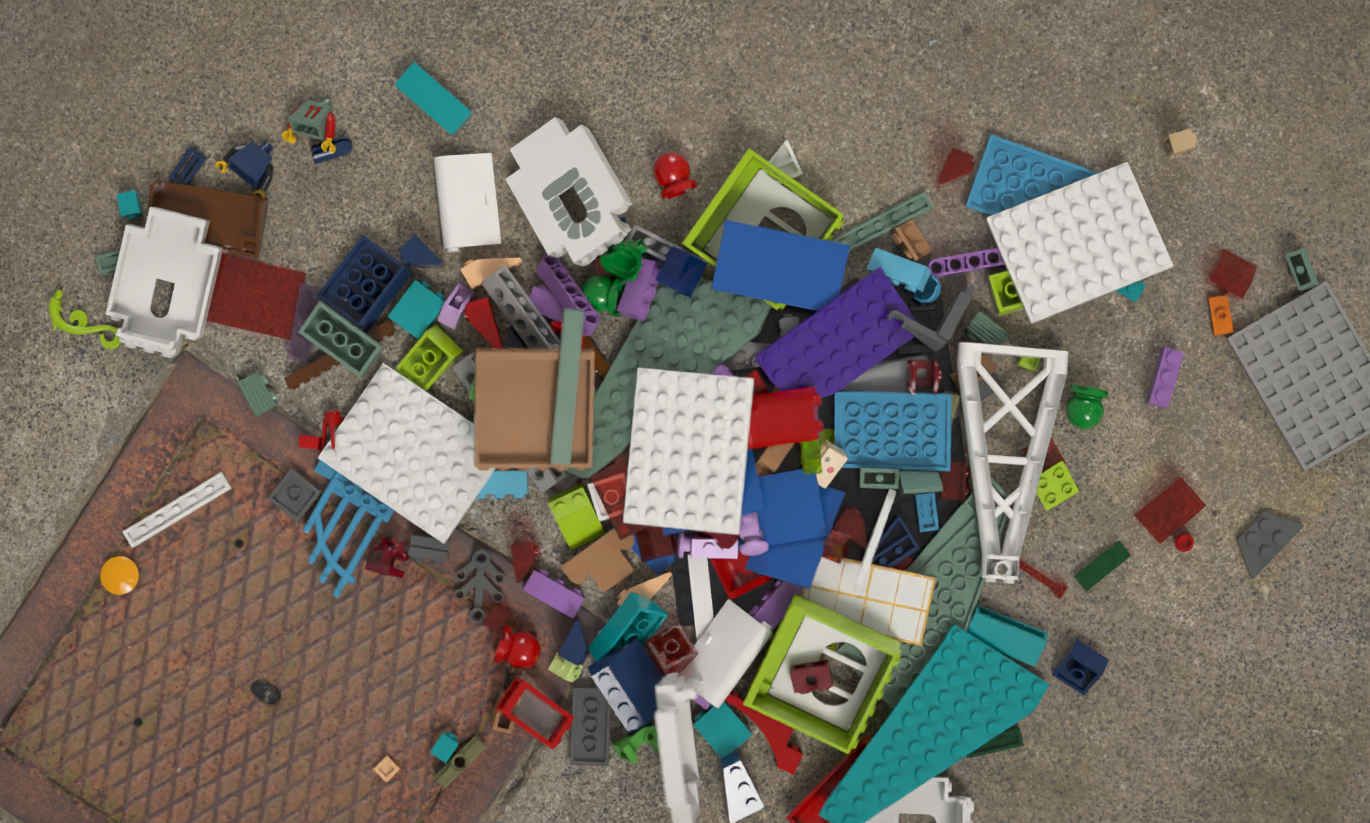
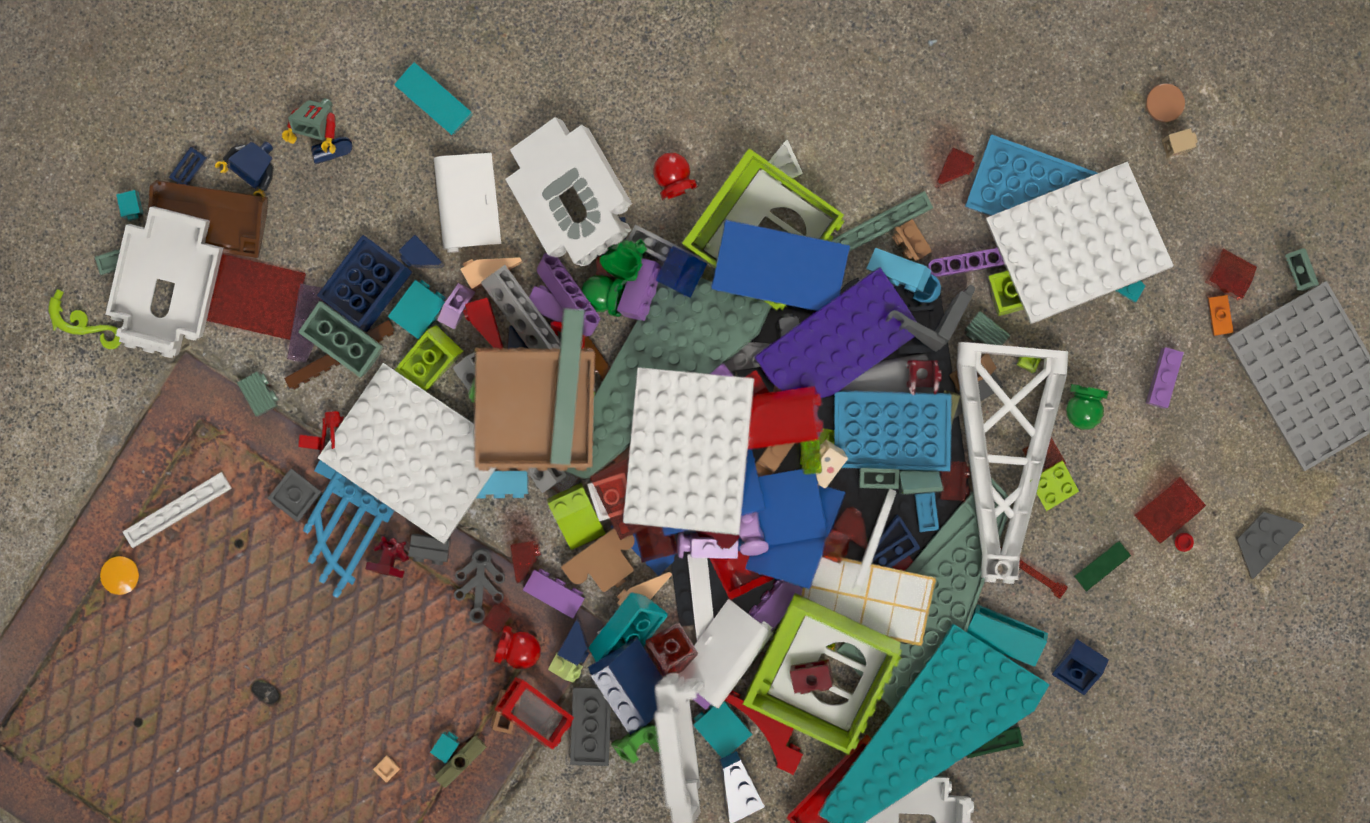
none -> nougat tile [1145,84,1185,123]

